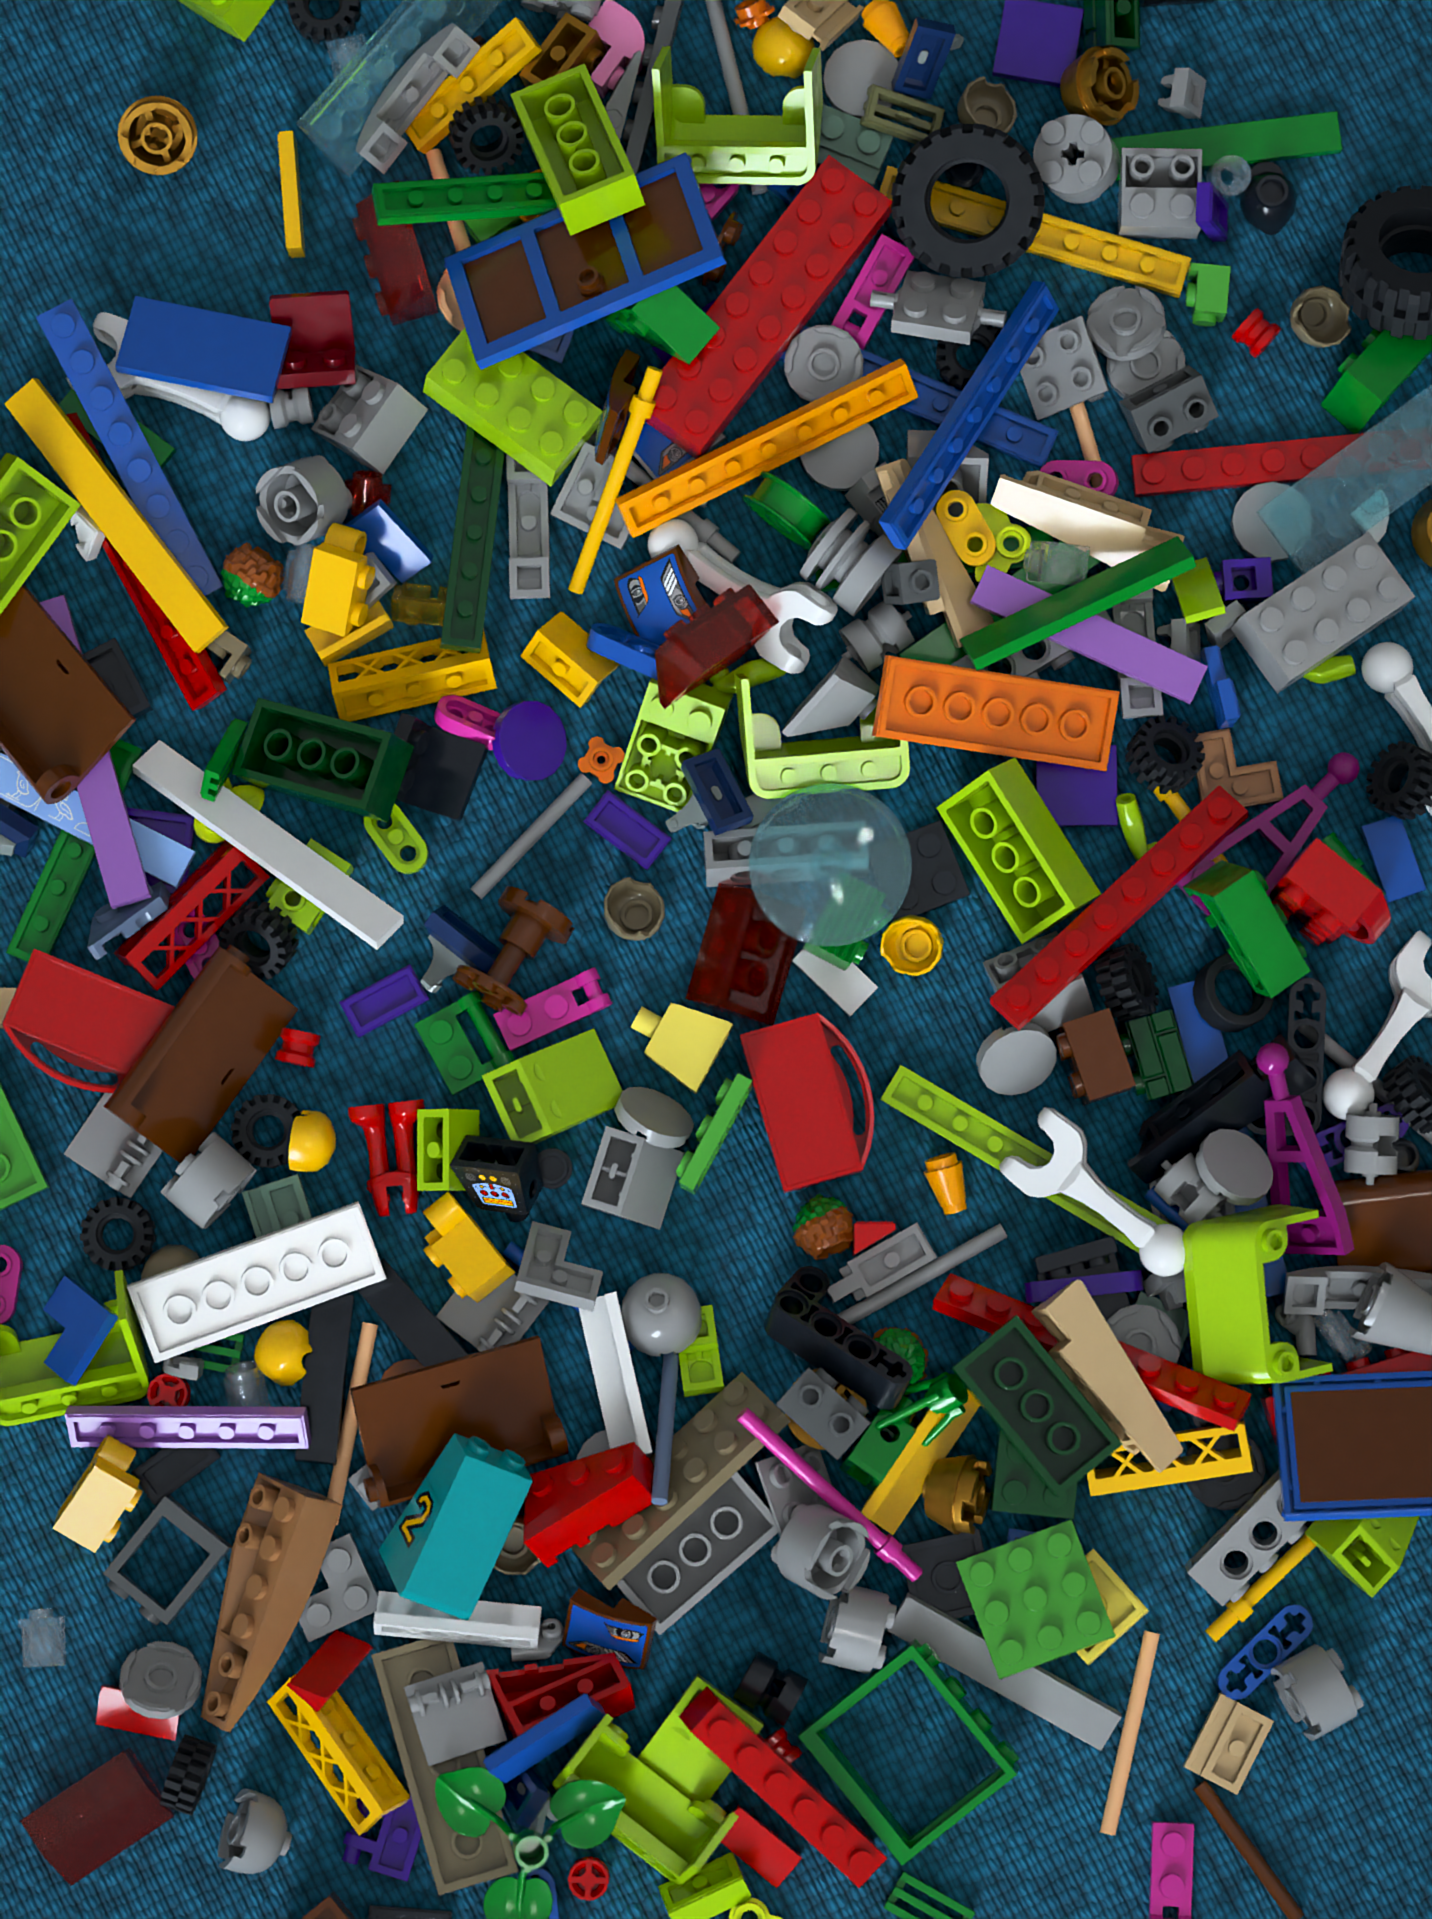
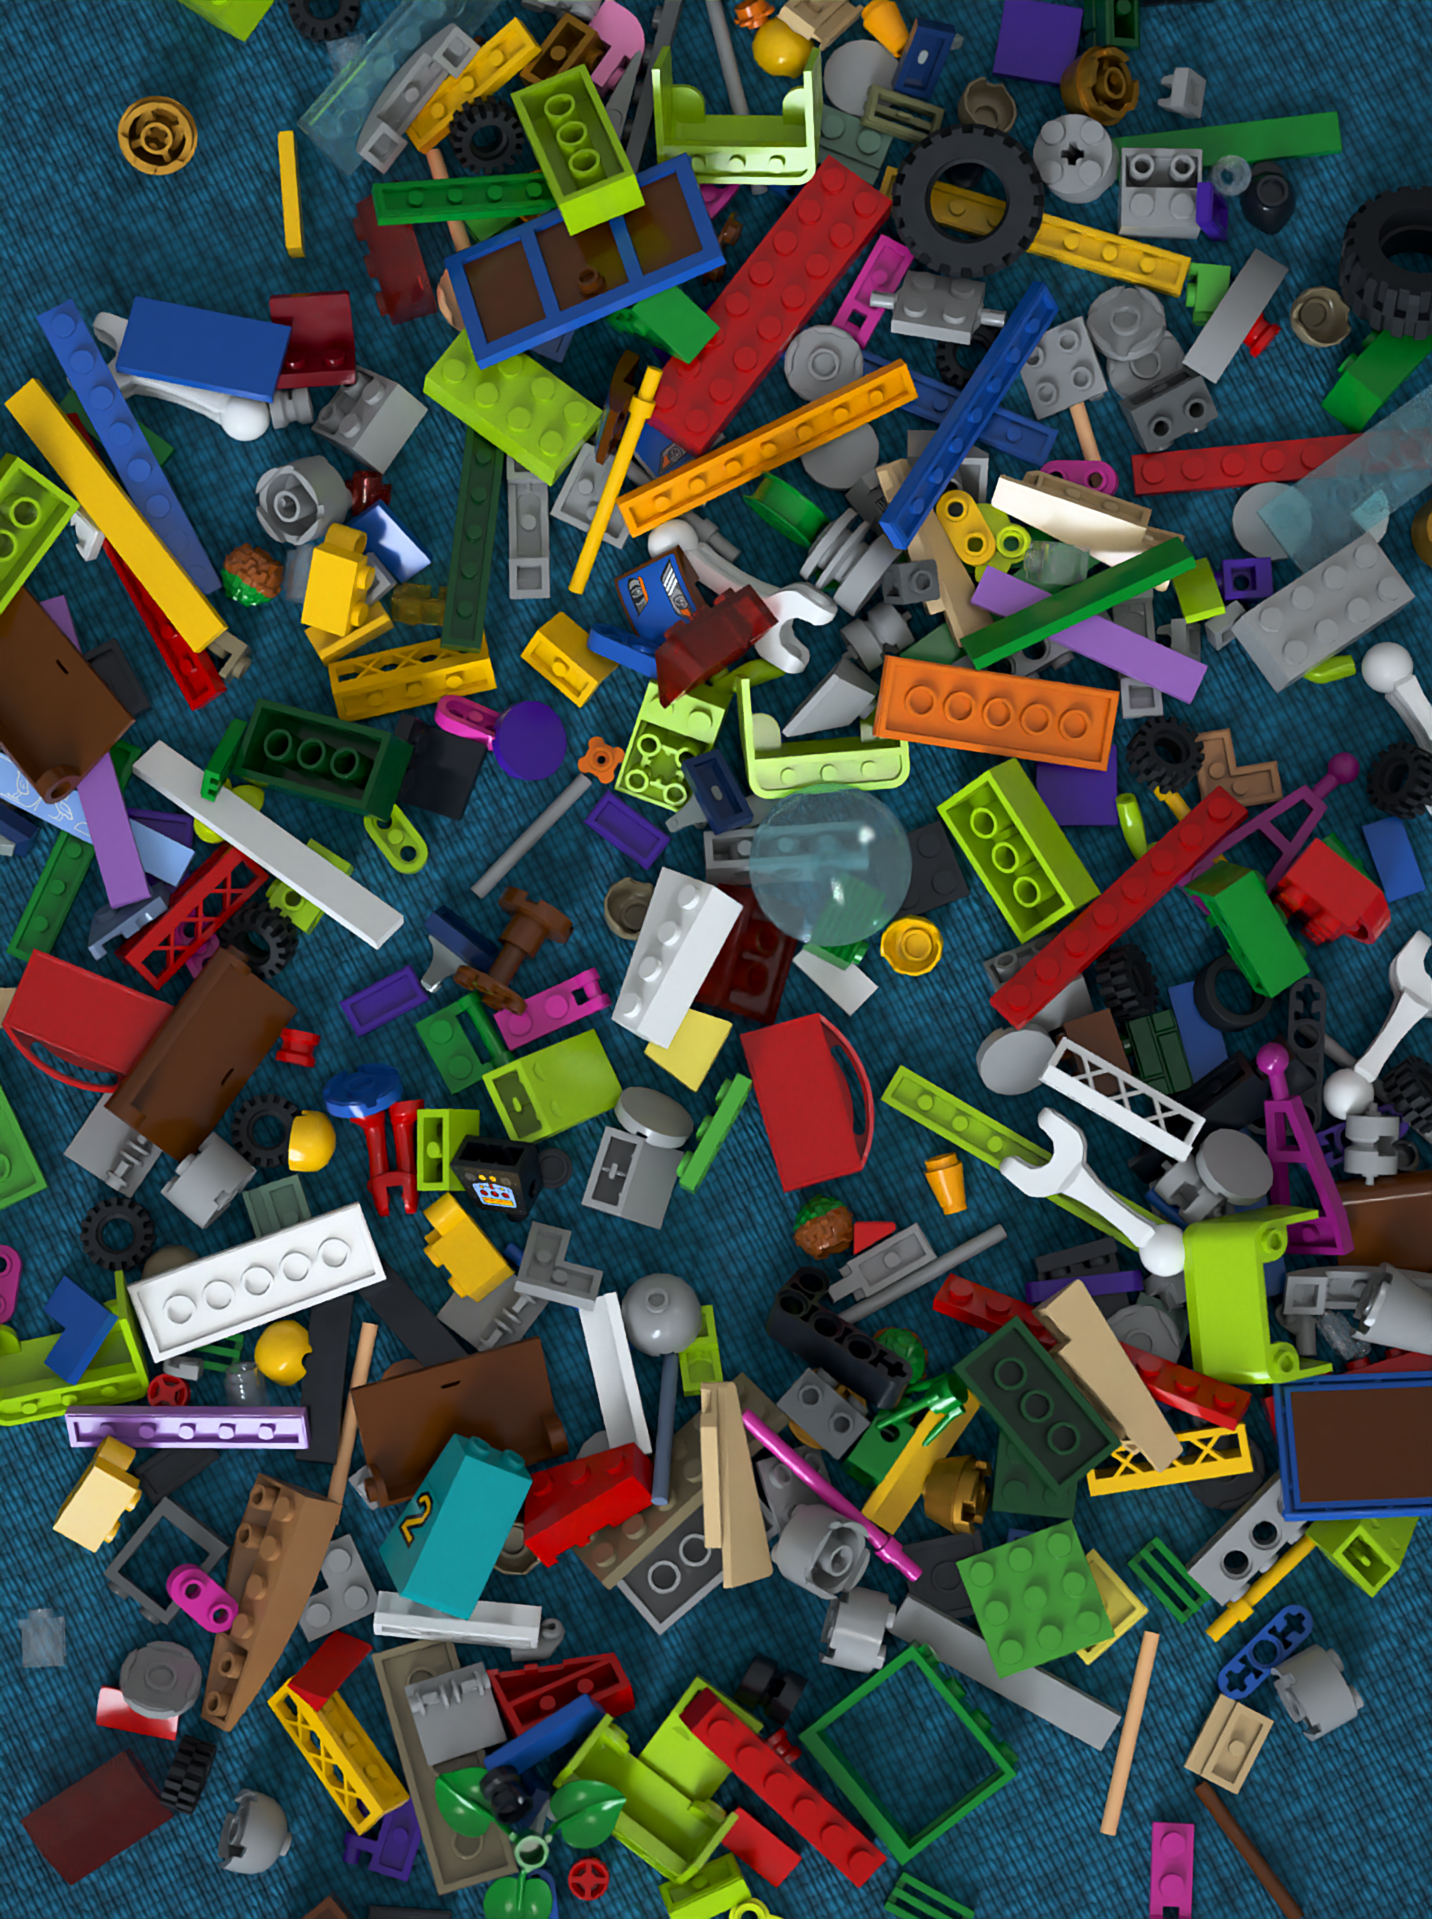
slope [562,1588,657,1669] -> none
blue tile [1200,645,1241,730] -> none
none -> dark pink plate [166,1564,238,1633]
none -> blue tile [322,1063,404,1118]
none -> black wheel [479,1765,533,1825]
none -> white wedge [611,866,744,1049]
none -> tan wedge [700,1381,773,1588]
none -> white fence [1038,1036,1206,1162]
none -> green tile [1126,1536,1212,1625]
none -> light grey slope [1182,248,1289,384]

